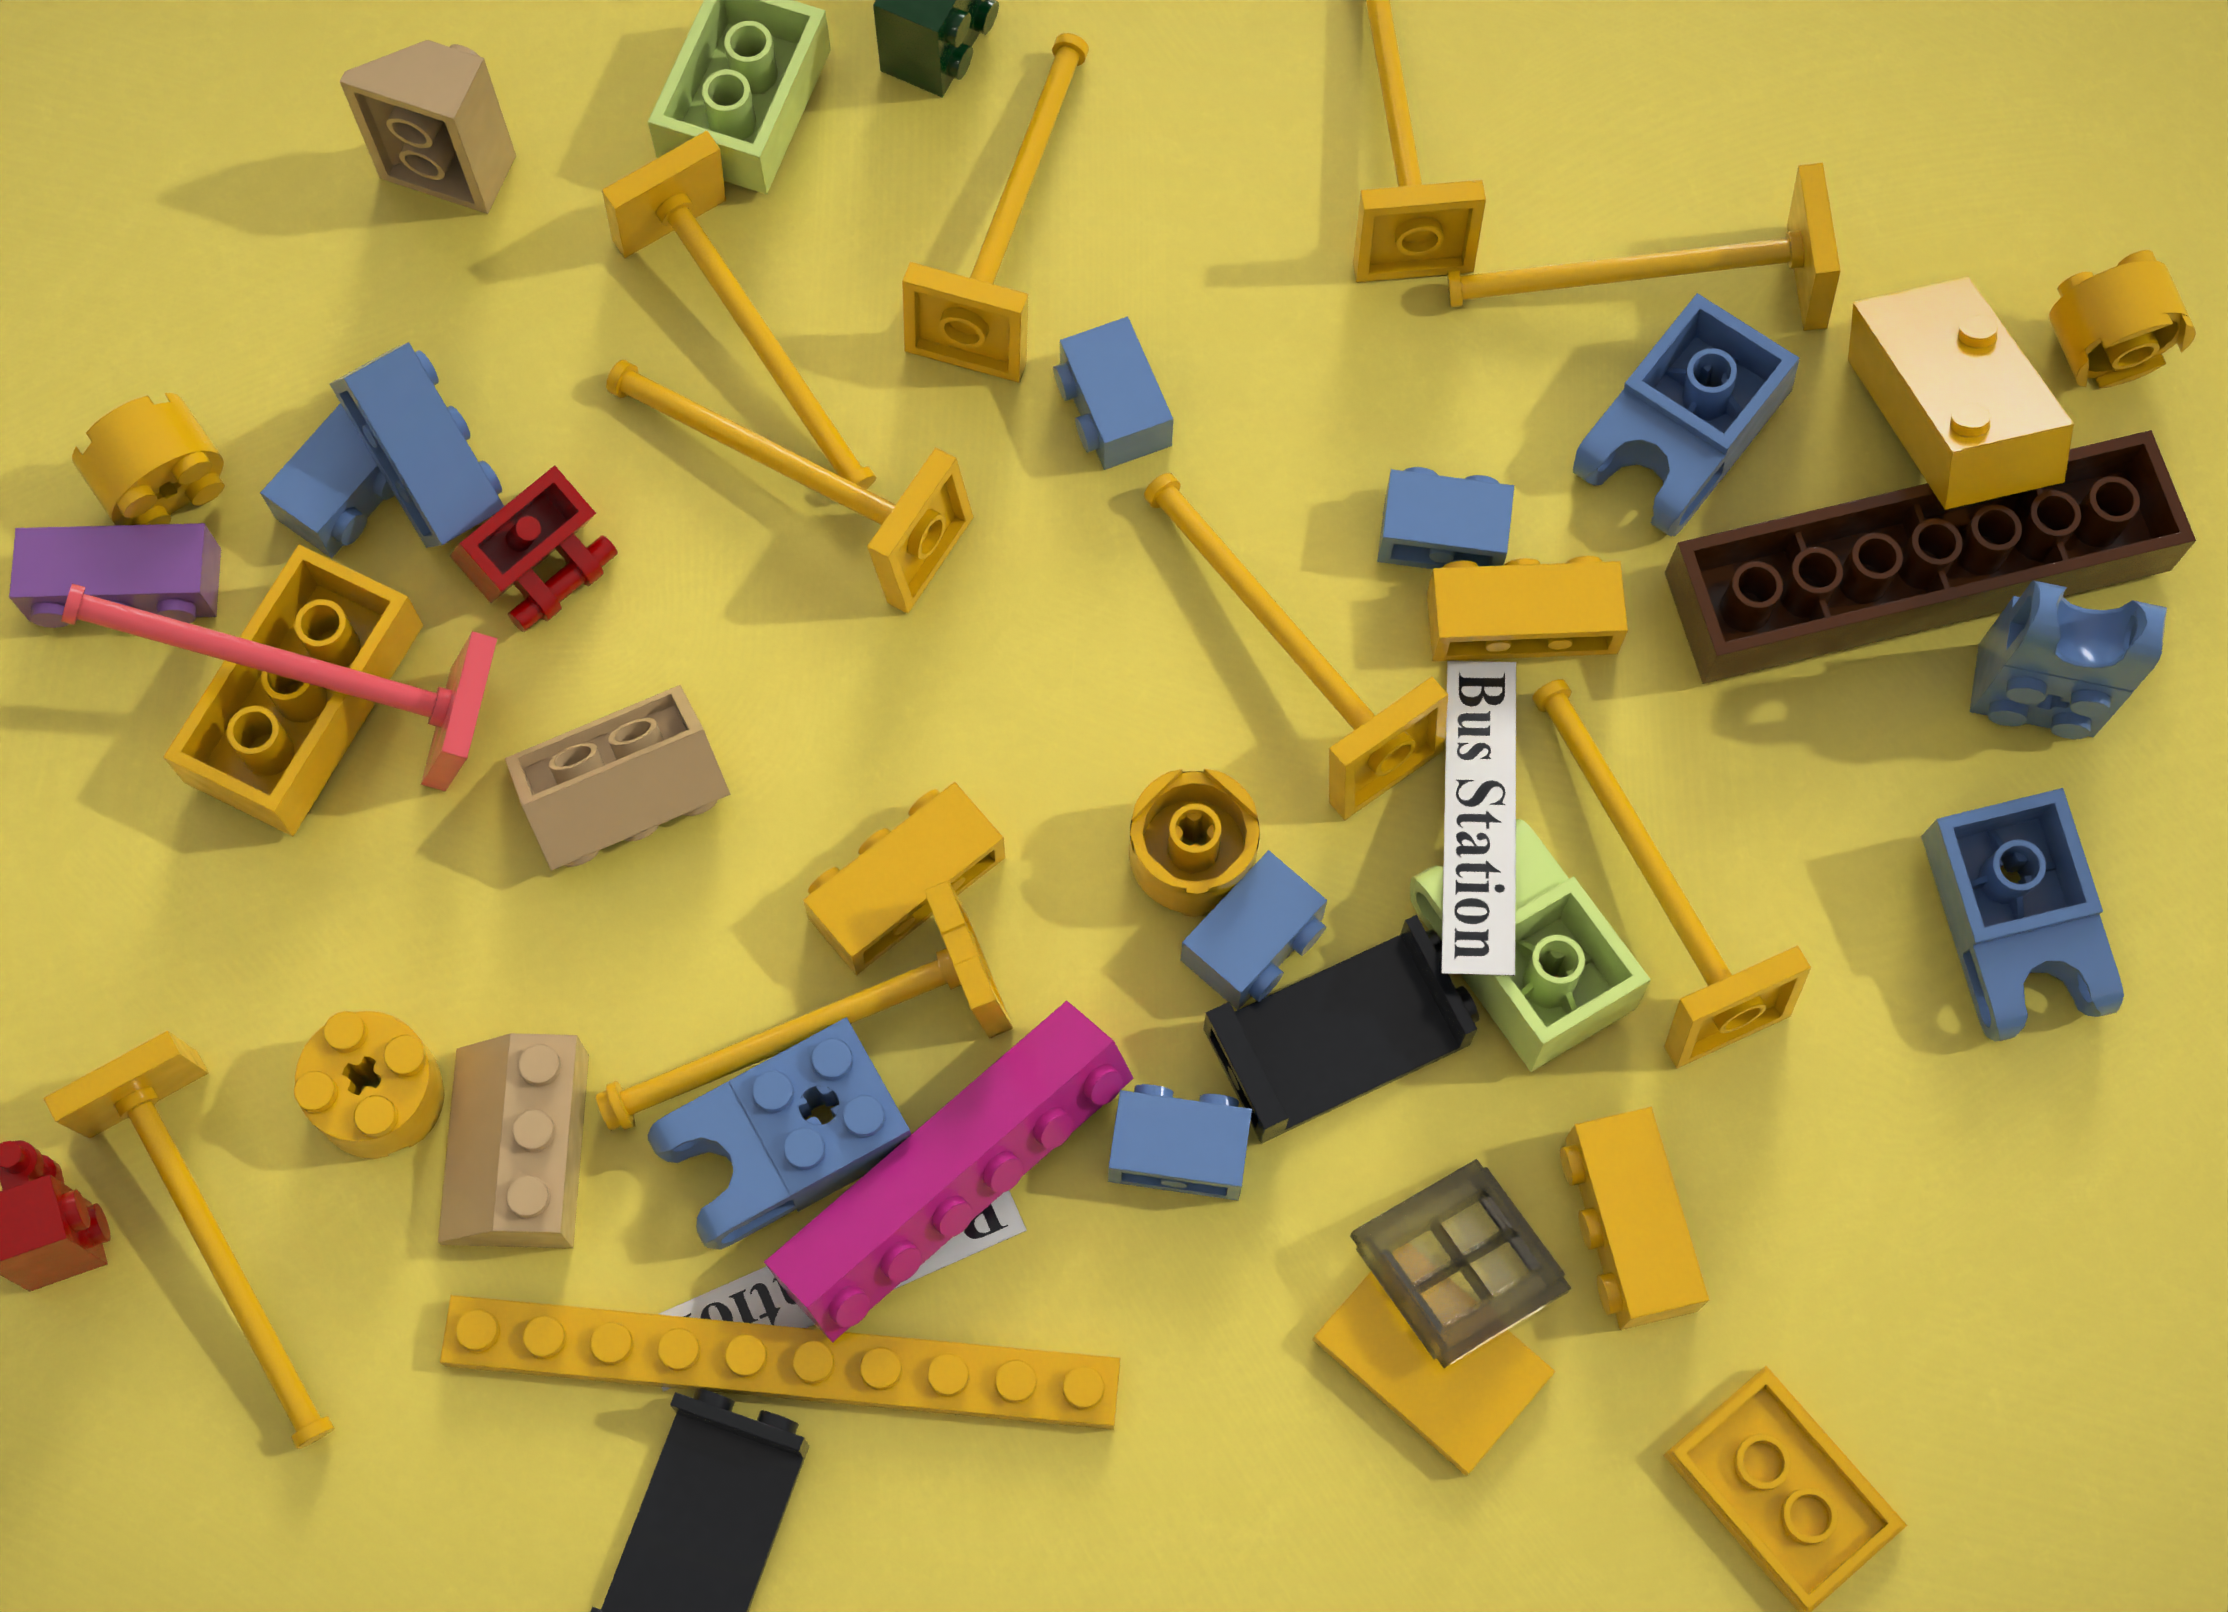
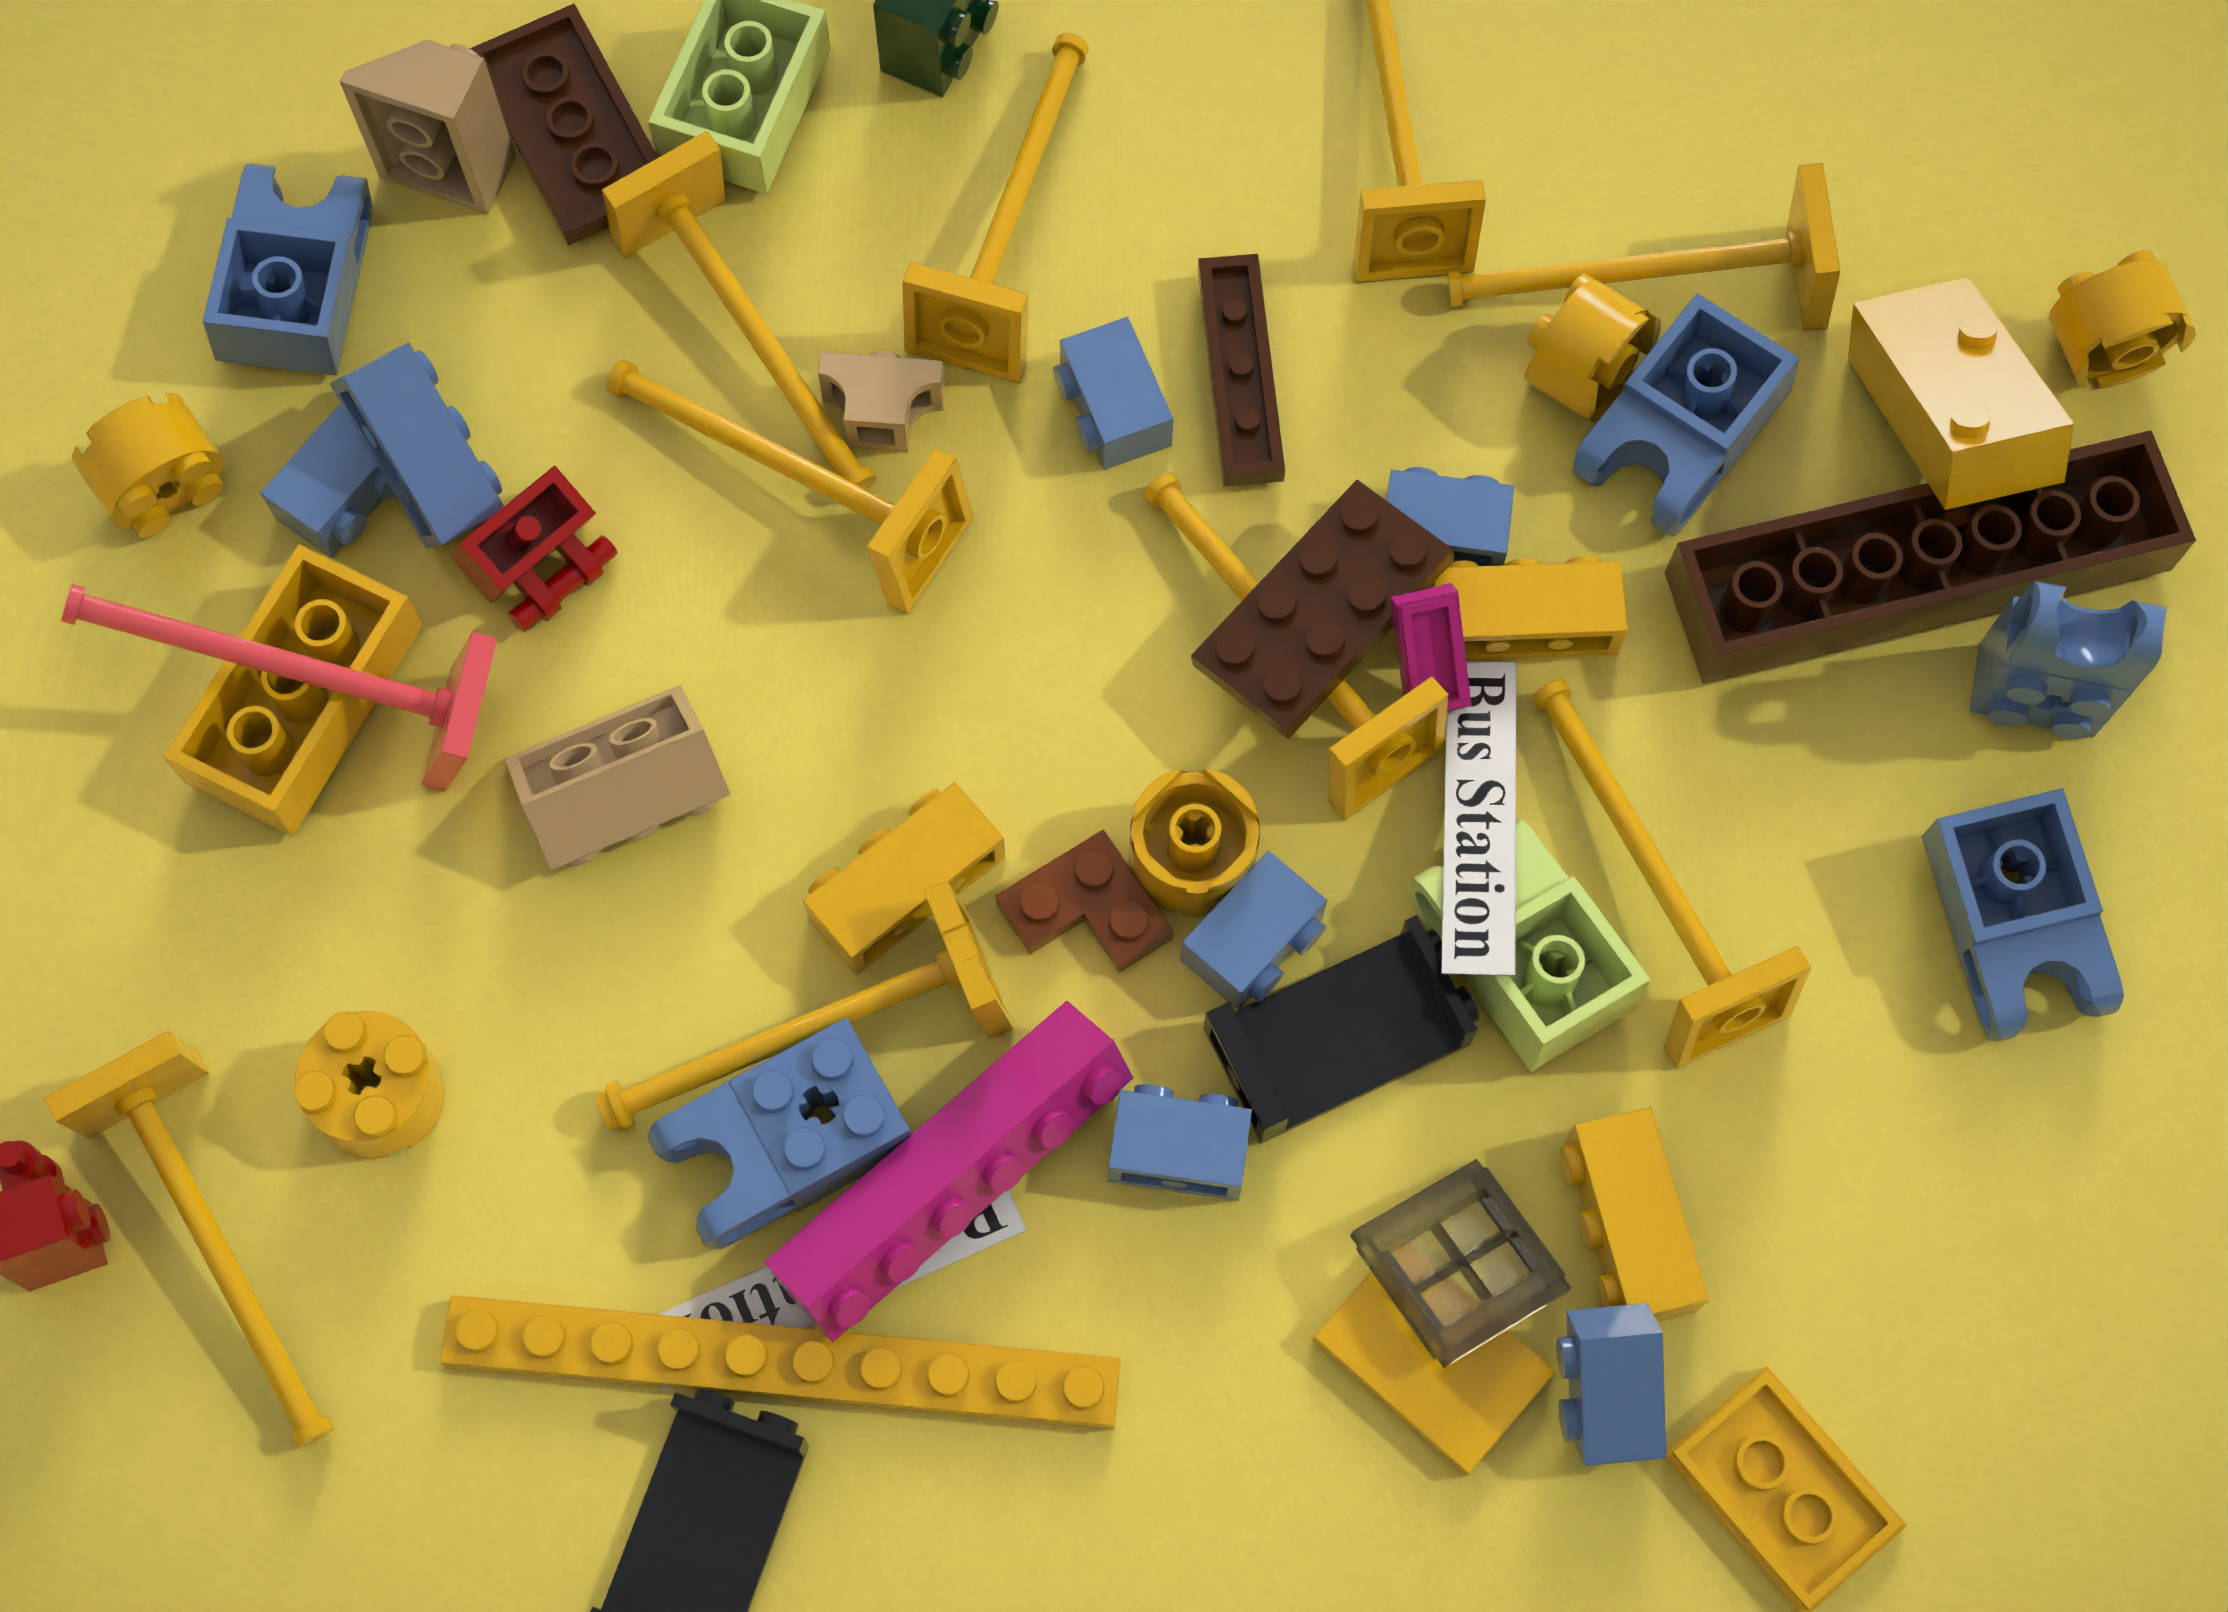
medium lavender brick [9,523,221,628] -> none
tan slope [438,1033,589,1248] -> none
none -> medium blue brick [203,163,373,376]
none -> reddish brown plate [469,3,658,246]
none -> tan brick [818,351,945,452]
none -> dark orange plate [995,829,1174,973]
none -> reddish brown plate [1191,479,1454,740]
none -> reddish brown plate [1198,254,1285,487]
none -> dark pink tile [1390,583,1472,712]
none -> yellow brick [1524,273,1661,422]
none -> medium blue brick [1556,1303,1666,1466]

